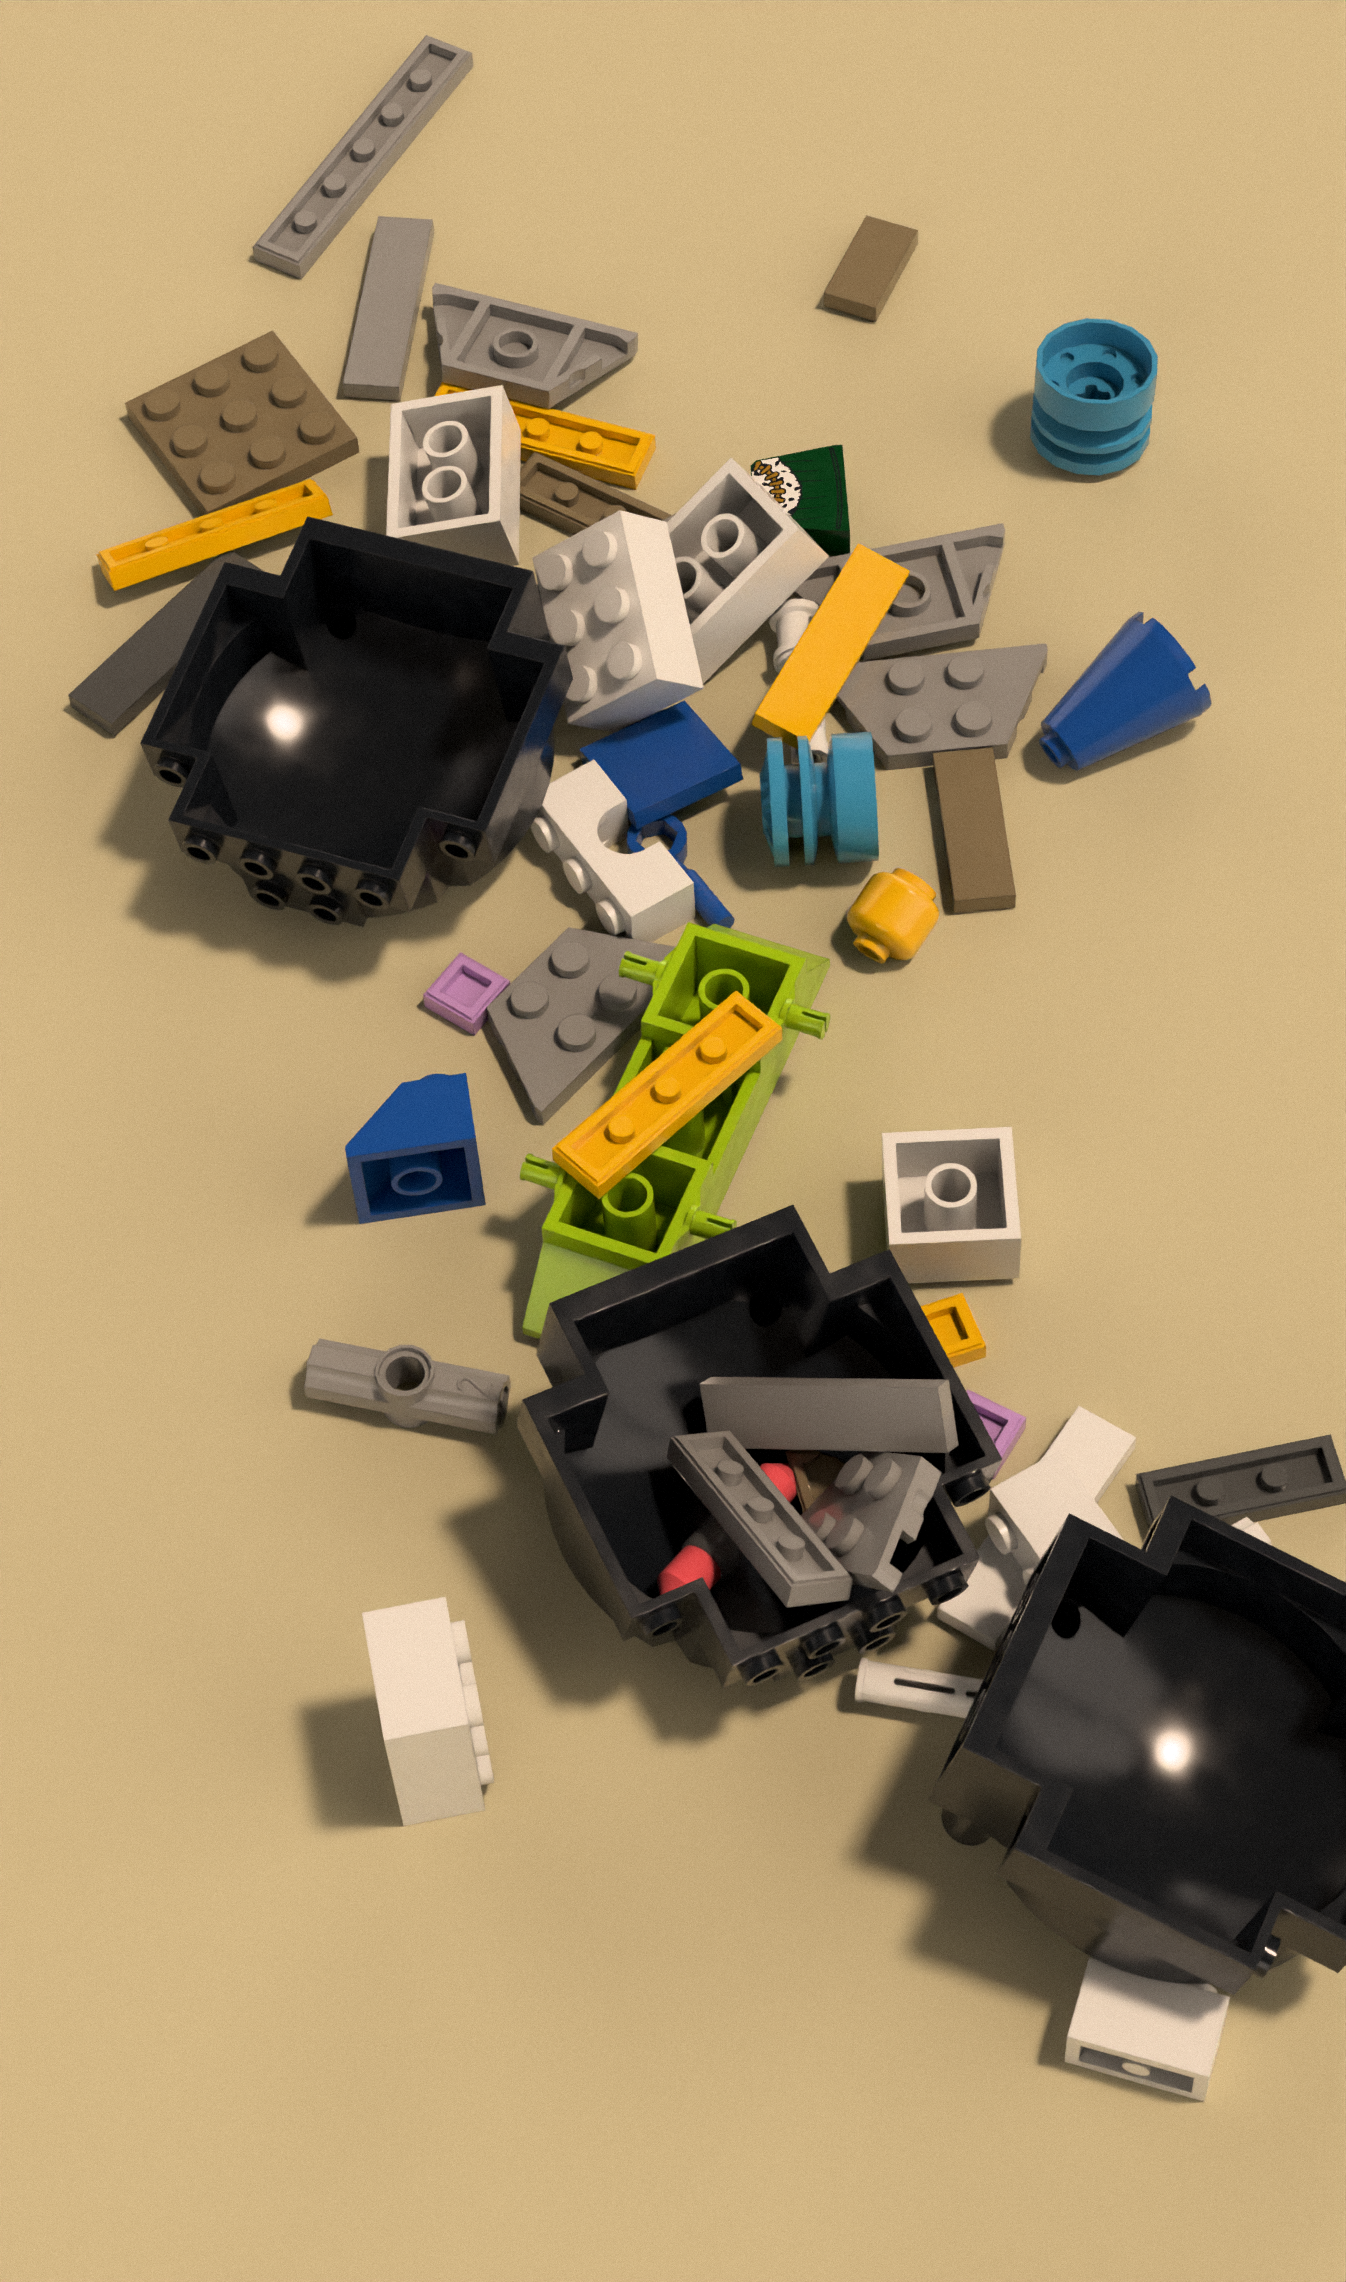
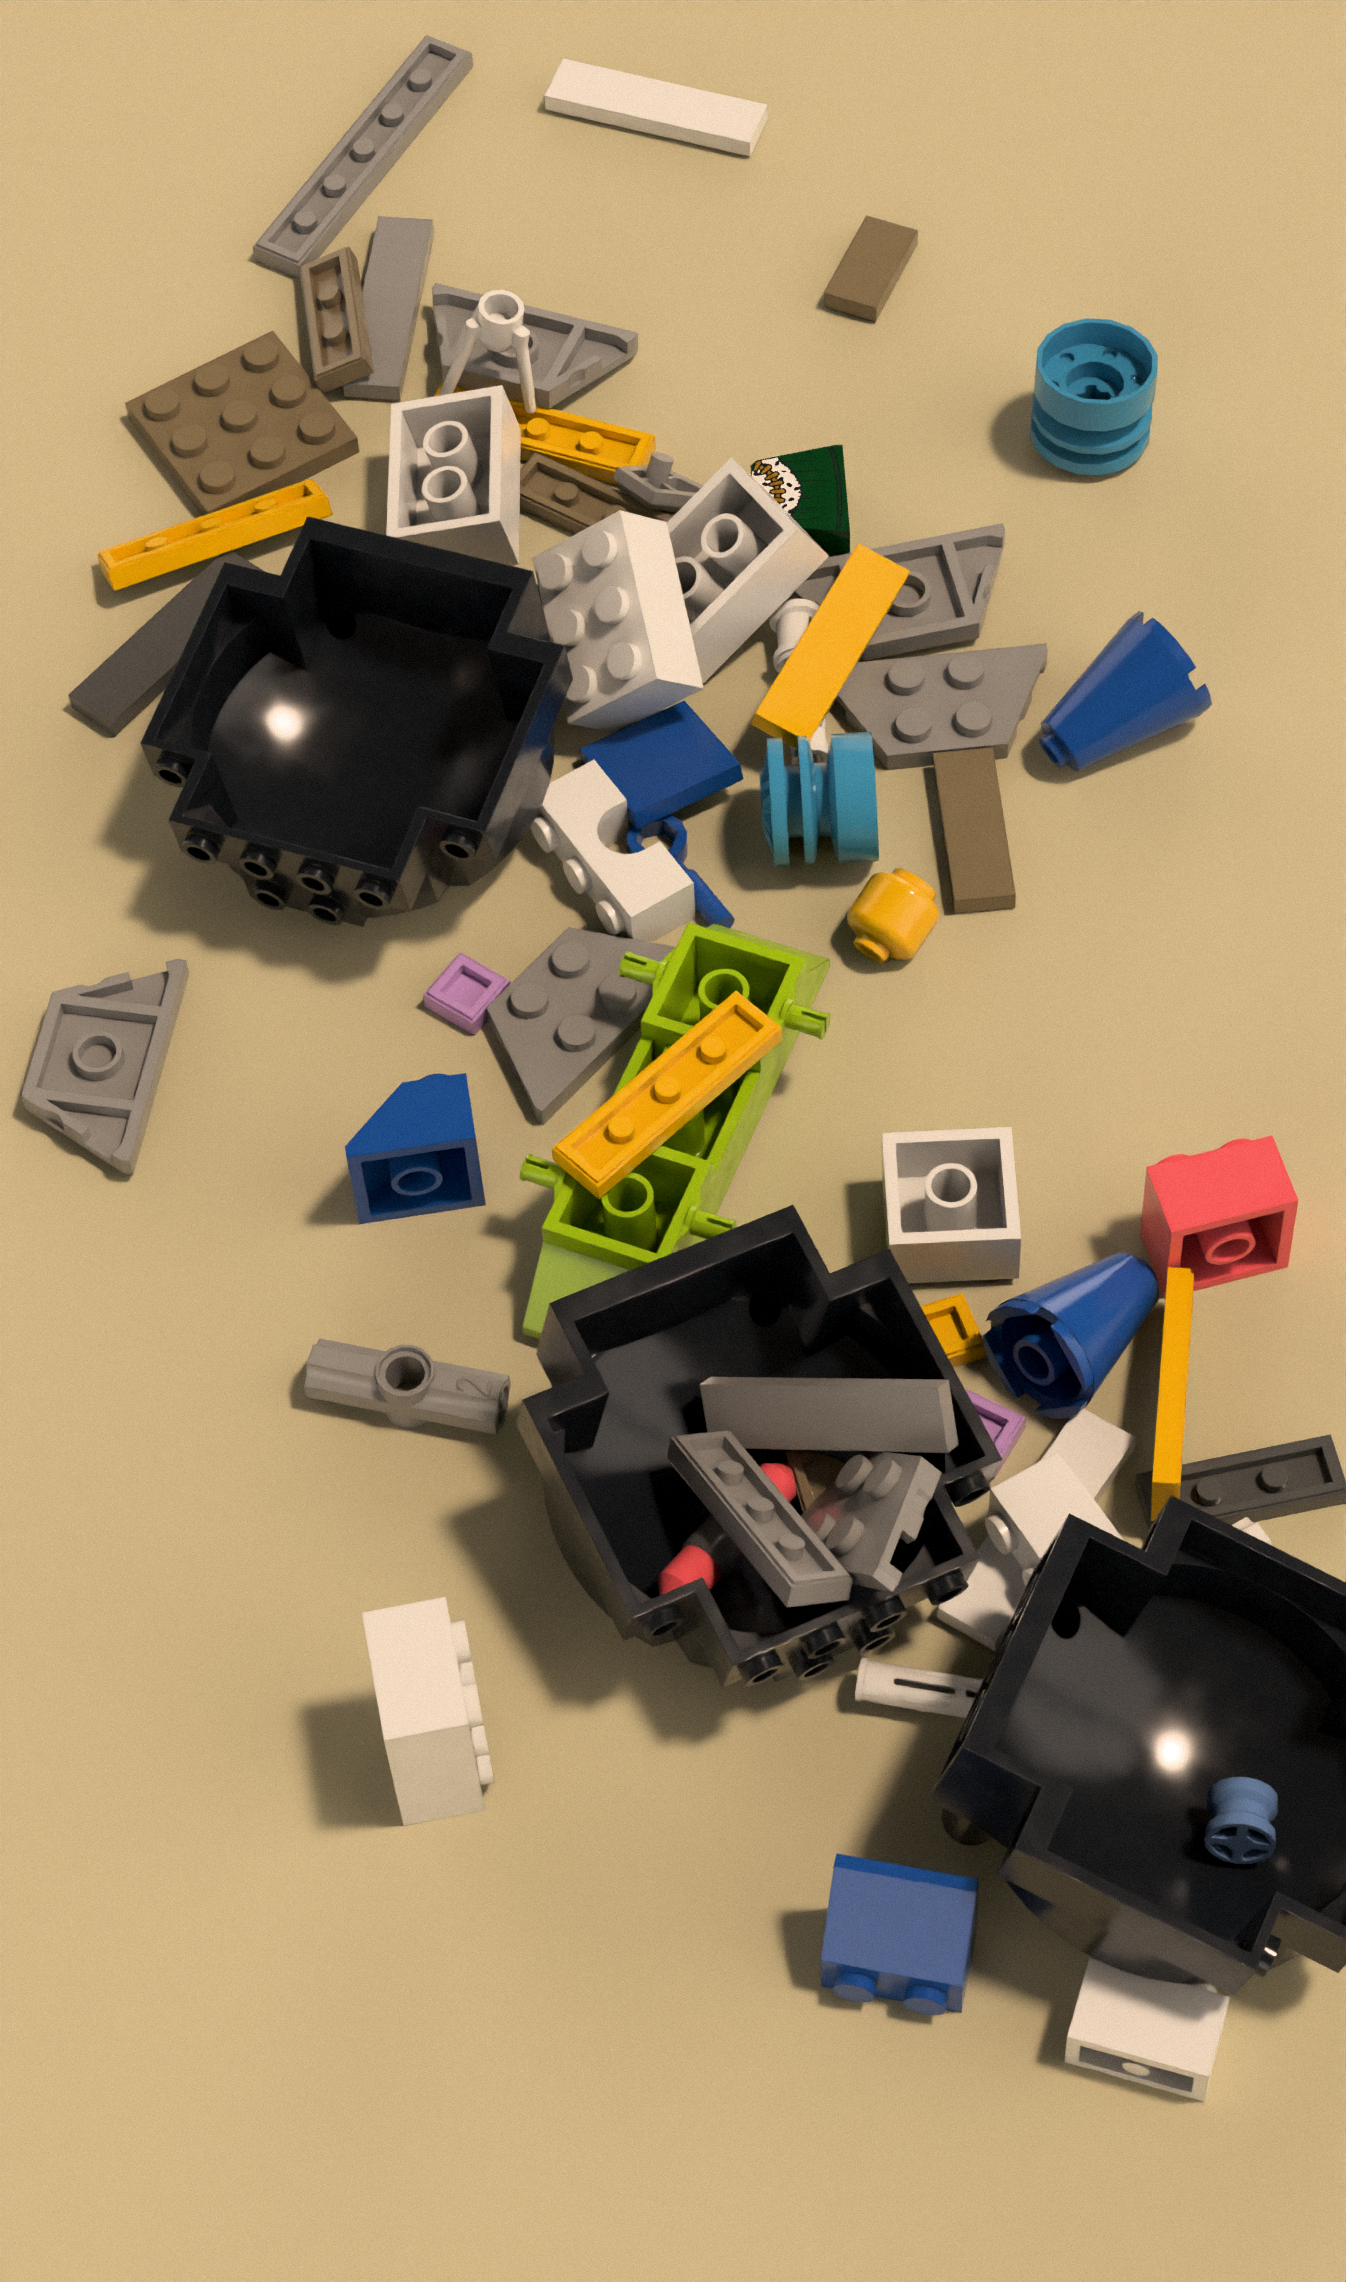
none -> light grey wing [21,959,189,1175]
none -> dark tan tile [299,246,374,393]
none -> white plant [439,290,536,414]
none -> white tile [544,59,768,156]
none -> light grey piece [614,452,703,512]
none -> blue slope [821,1853,979,2015]
none -> blue cone [983,1252,1159,1419]
none -> coral brick [1140,1136,1298,1299]
none -> yellow tile [1151,1267,1194,1521]
none -> medium blue wheel [1204,1777,1278,1864]

